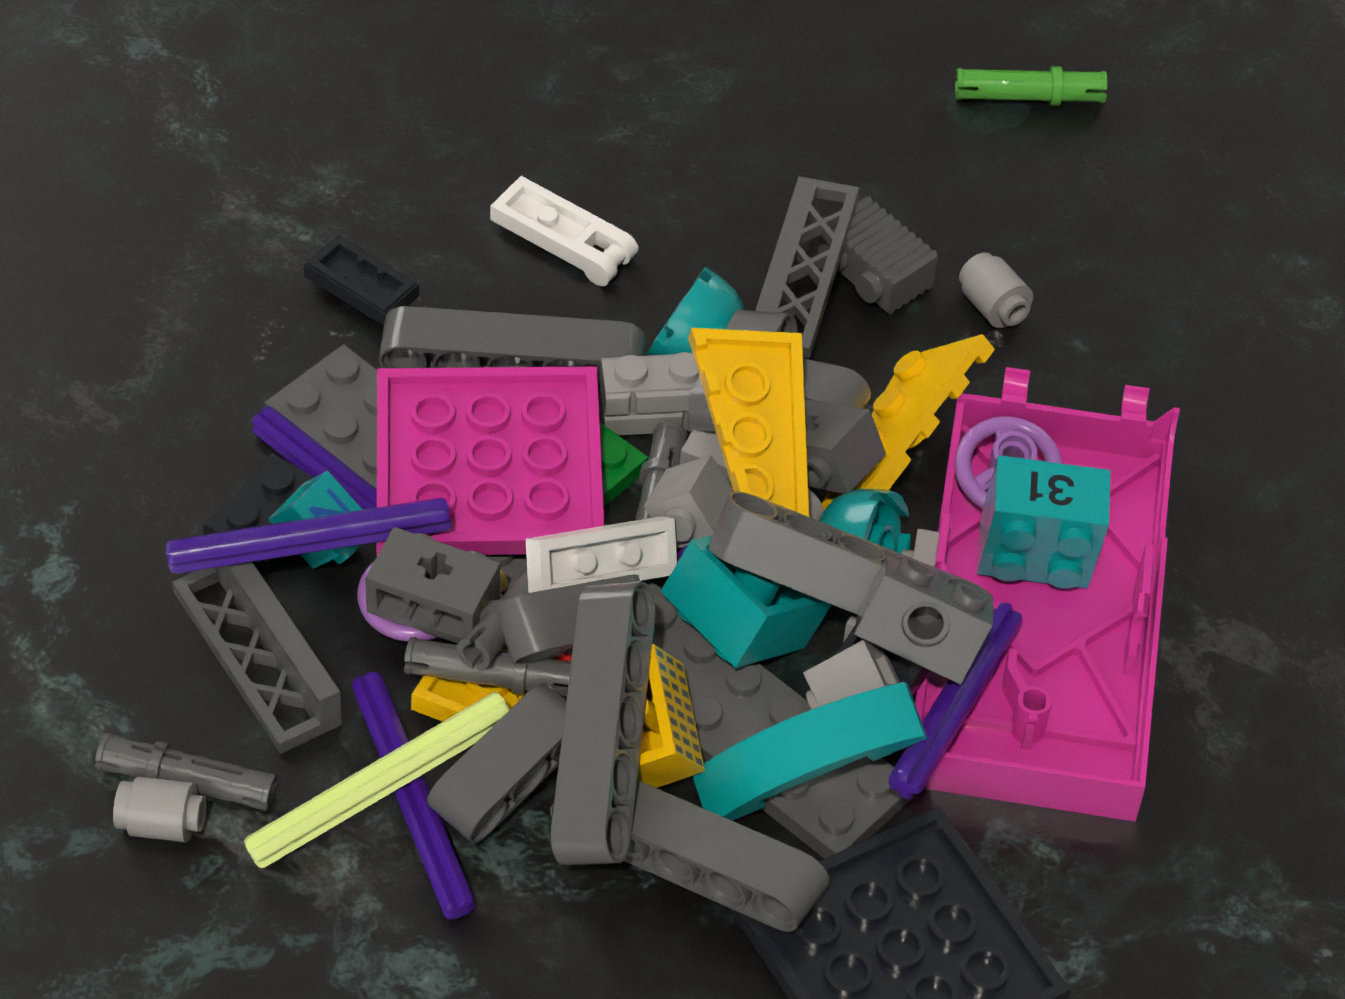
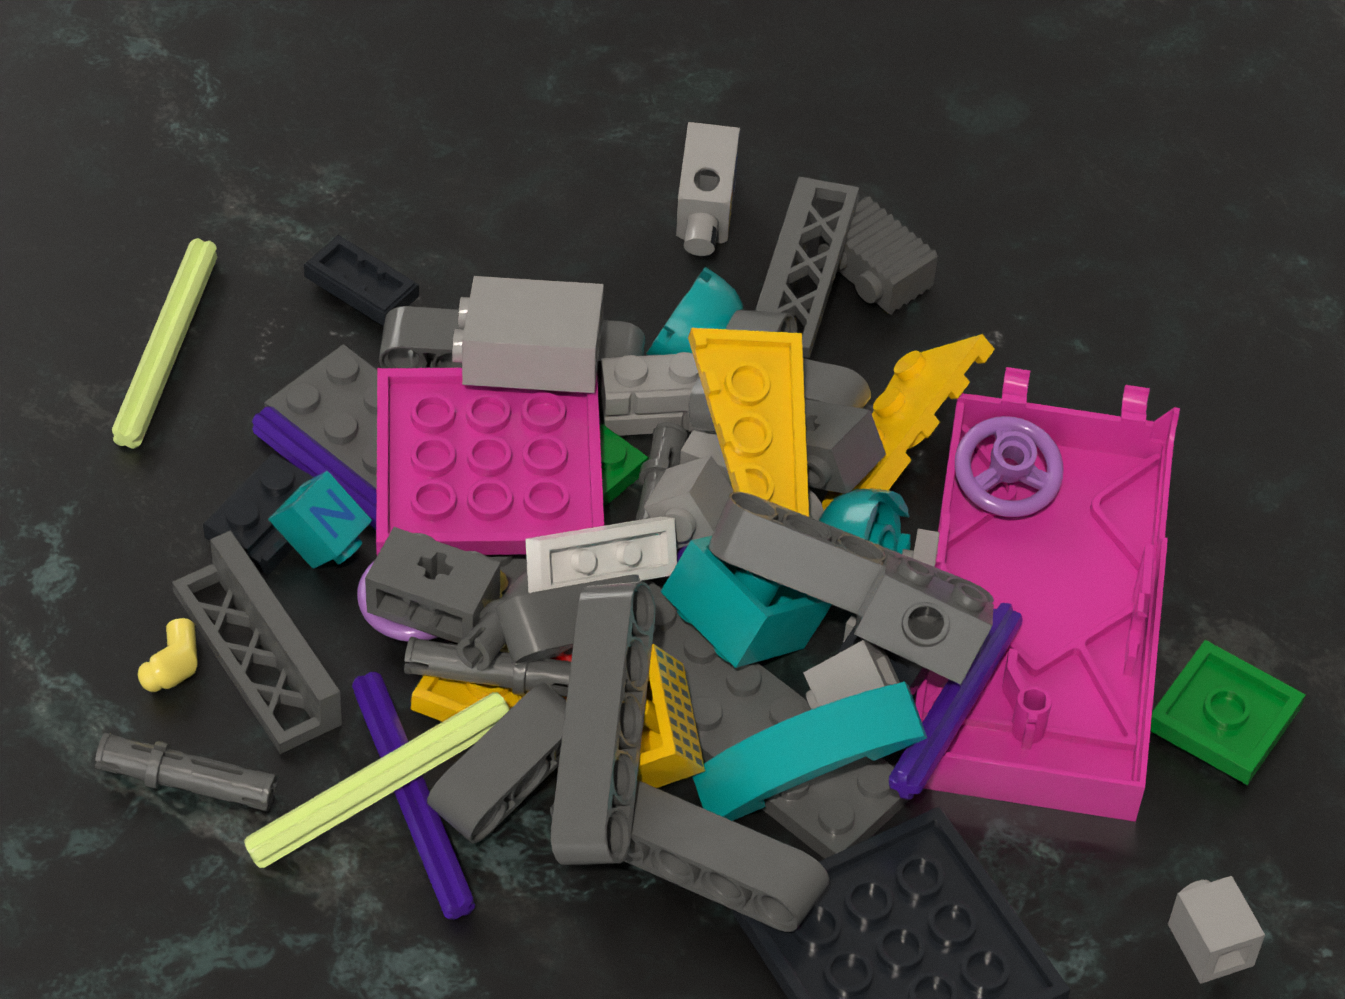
light grey brick [113,776,206,843] -> none
dark purple axle [166,497,451,574] -> none
white plate [490,176,639,286] -> none
bright green pin [955,66,1107,106] -> none
light grey brick [959,253,1033,328] -> none
teal brick [977,455,1111,589] -> none
none -> yellowish green axle [112,238,217,449]
none -> light yellow arm [138,618,198,692]
none -> light grey brick [452,276,604,393]
none -> light grey torso [676,122,740,256]
none -> green plate [1150,640,1306,785]
none -> light grey brick [1168,876,1265,984]

